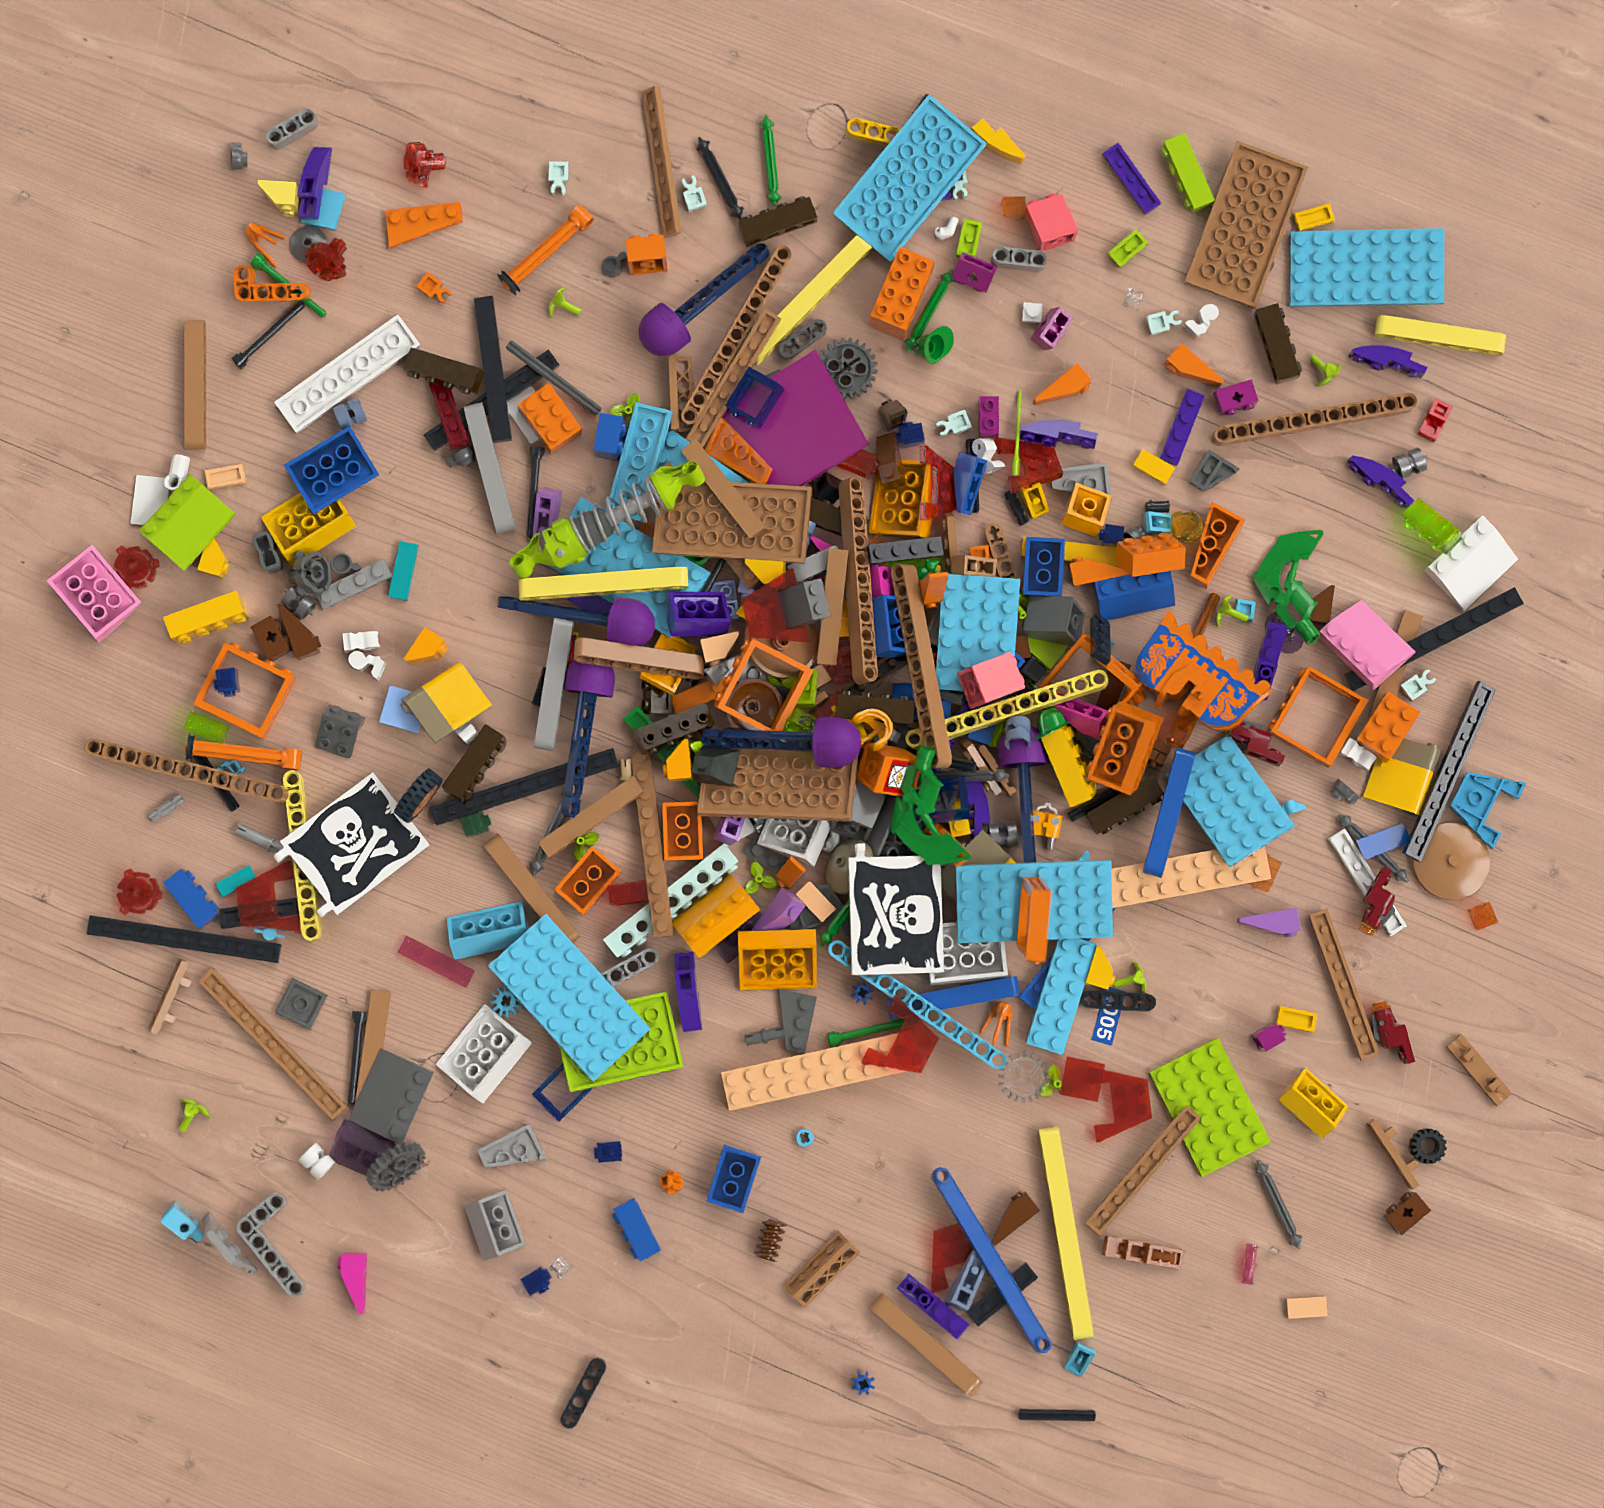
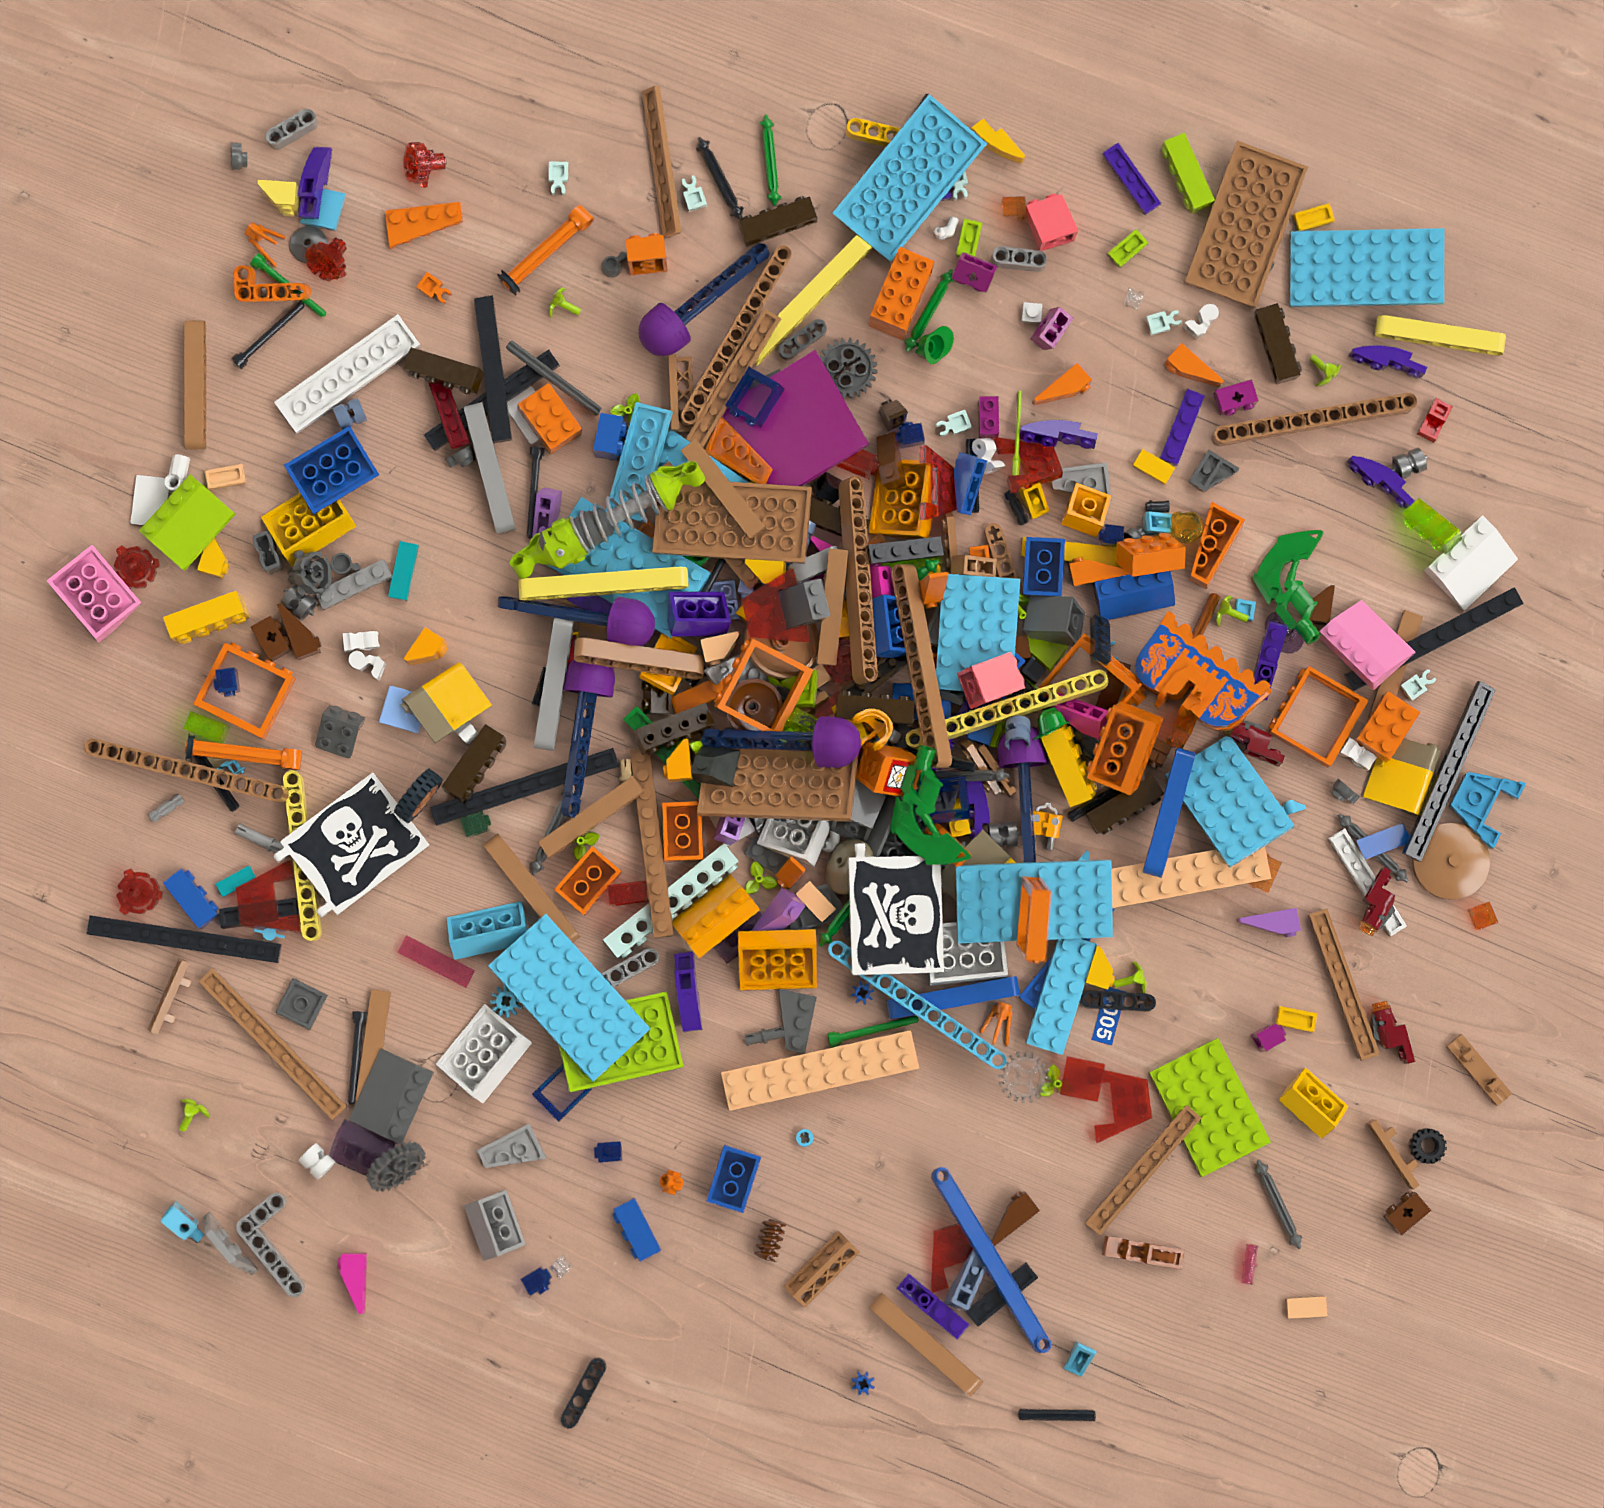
clear red wing [861,995,939,1073] -> none
light yellow beam [1038,1126,1094,1341] -> none

